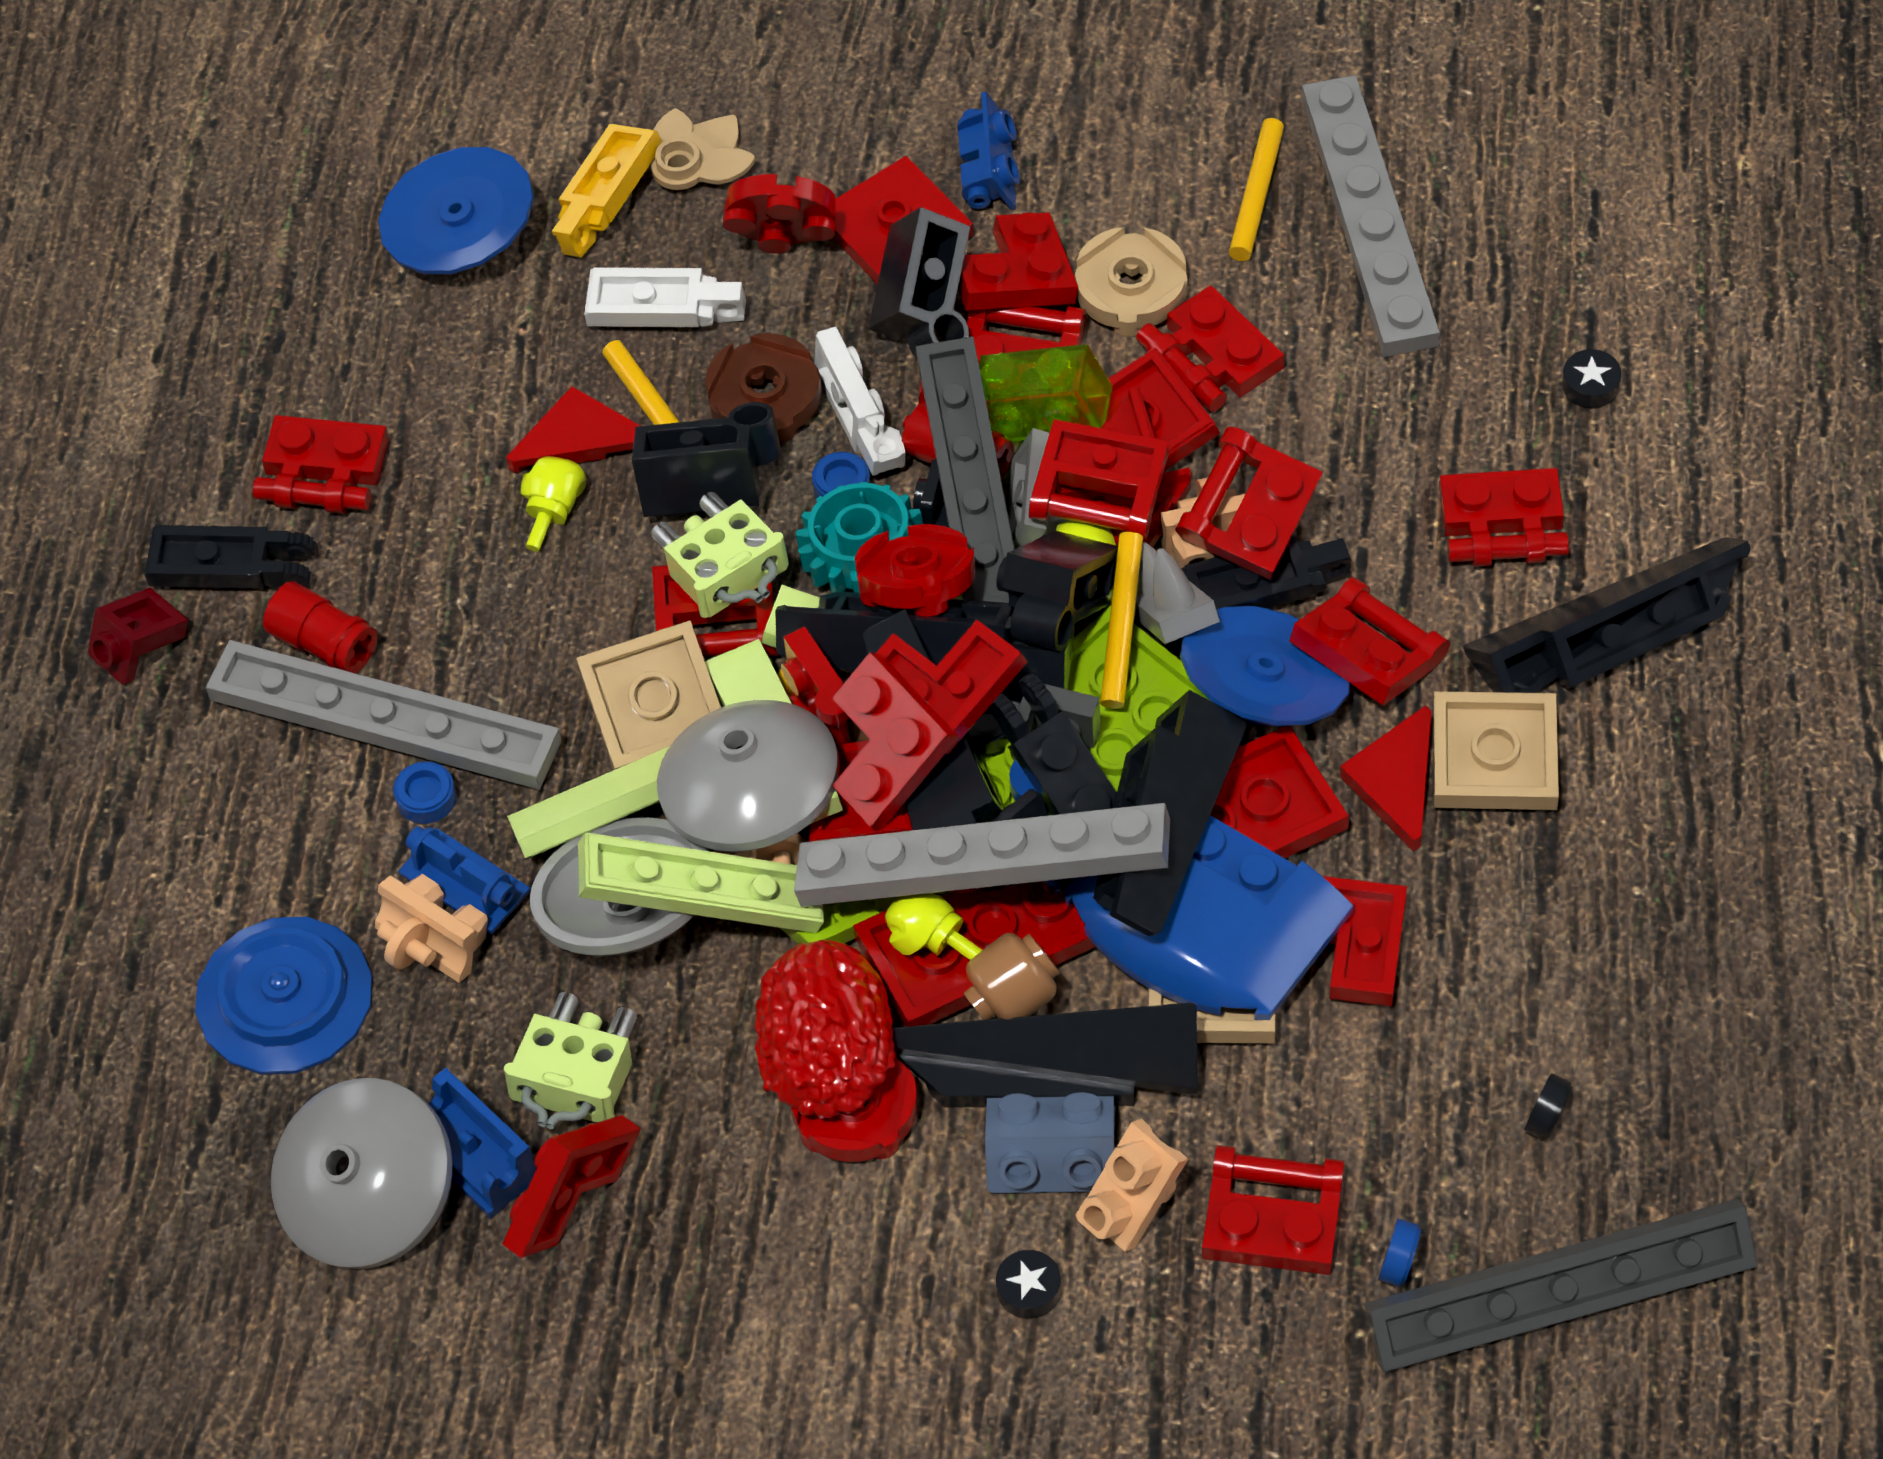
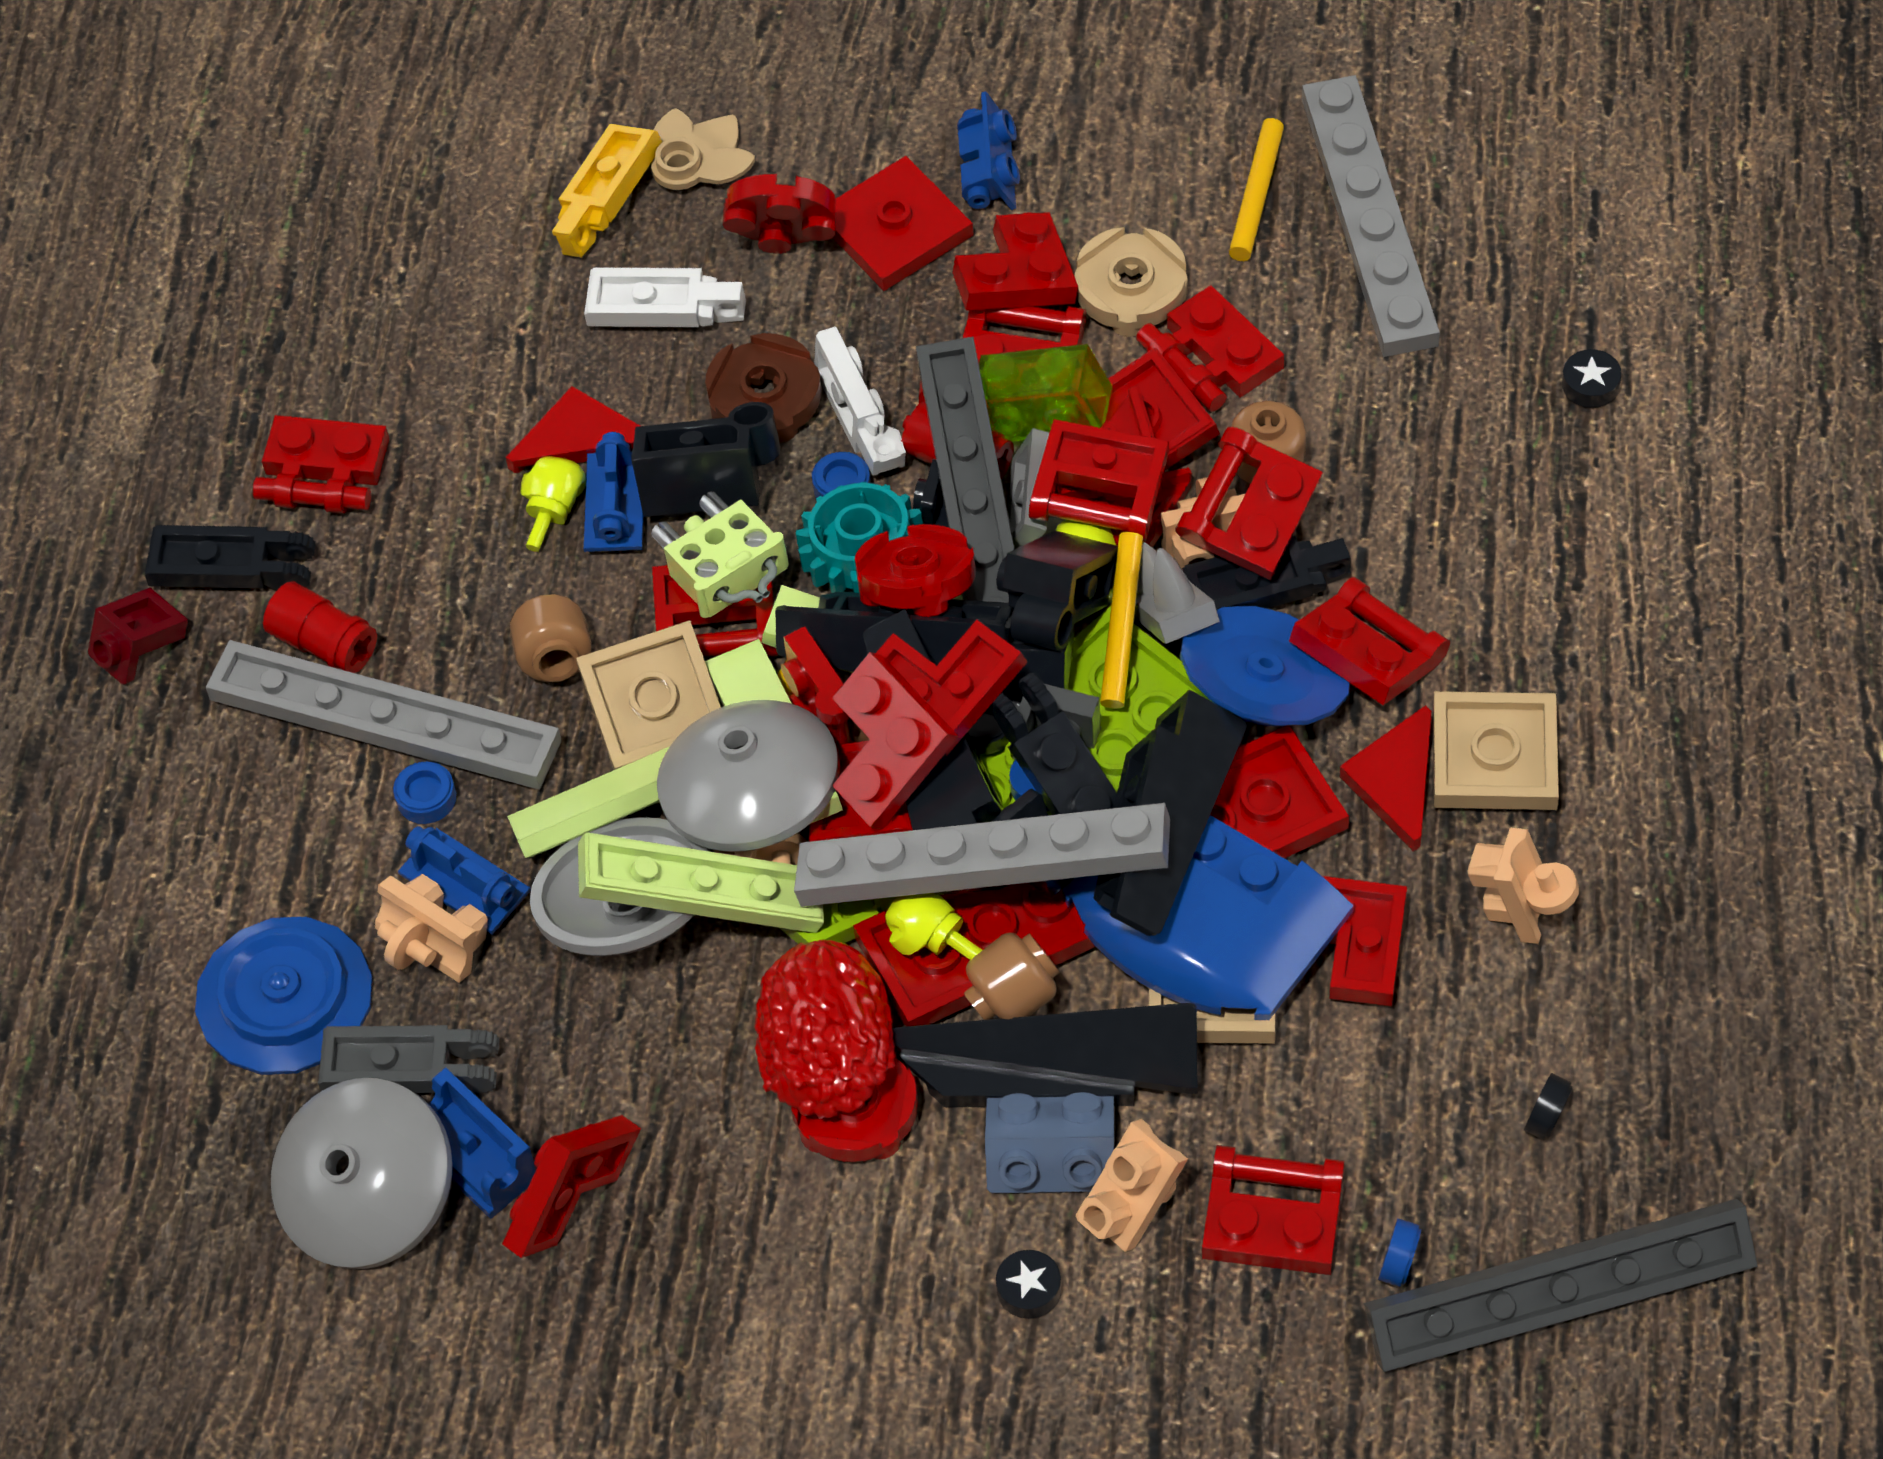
blue piece [378,147,534,274] -> none
yellowish green piece [504,992,637,1129] -> none
yellow bar [602,340,679,425] -> none
black hinge [868,207,970,359] -> none
red plate [1439,468,1569,567] -> none
black wedge [1463,537,1751,693] -> none
none -> dark grey hinge [318,1025,499,1094]
none -> medium nougat head [510,594,591,682]
none -> blue hinge [584,432,643,552]
none -> medium nougat head [1231,401,1306,484]
none -> light nougat hips [1468,828,1579,944]

